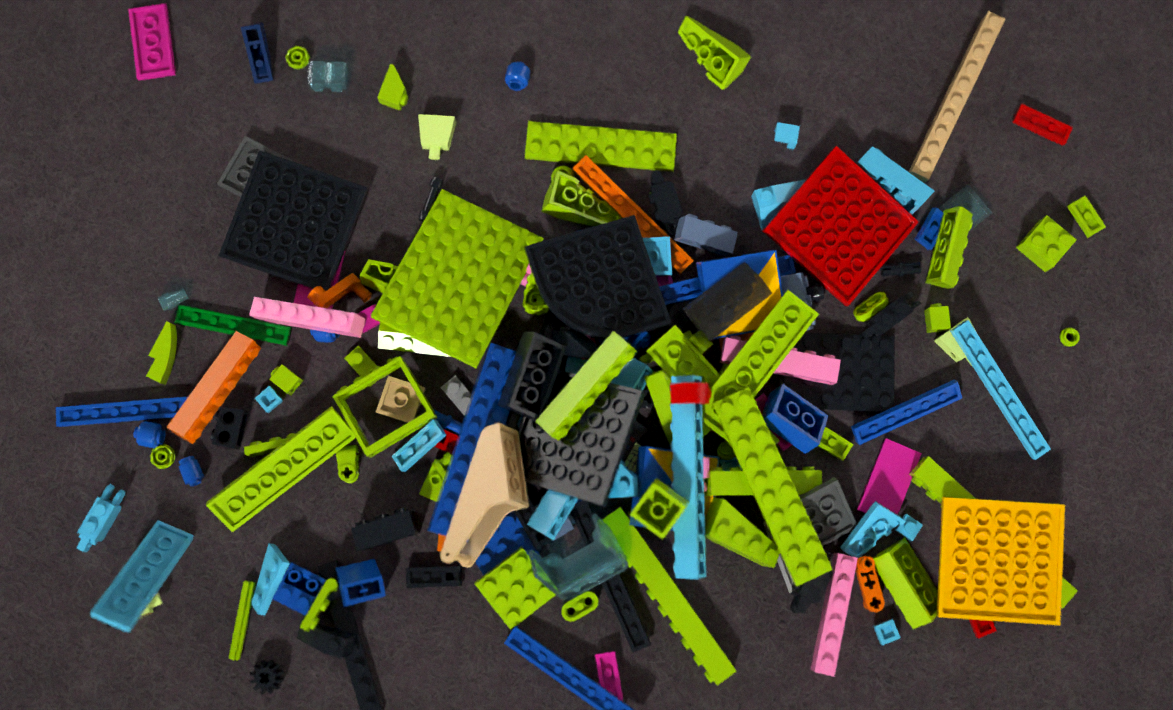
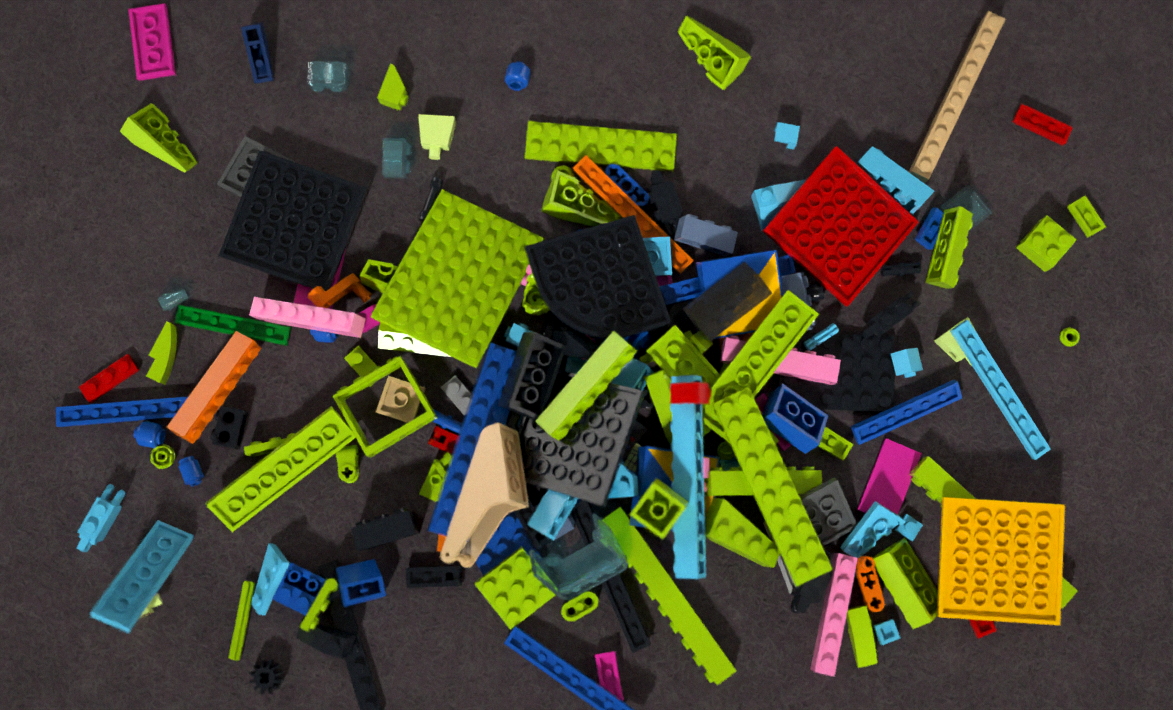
medium azure plate [255,386,283,413] -> none
lime brick [269,364,303,395] -> none
lime plate [286,46,309,69] -> none
medium azure plate [392,419,446,472] -> none
lime plate [853,292,889,322] -> none
lime brick [924,303,951,333] -> none
none -> red plate [79,354,140,403]
none -> lime wedge [120,103,197,173]
none -> clear light blue brick [382,138,411,178]
none -> medium azure brick [504,323,532,348]
none -> blue beam [605,164,649,208]
none -> medium azure axle [803,323,839,351]
none -> lime slope [846,605,877,668]
none -> medium azure brick [891,348,923,378]

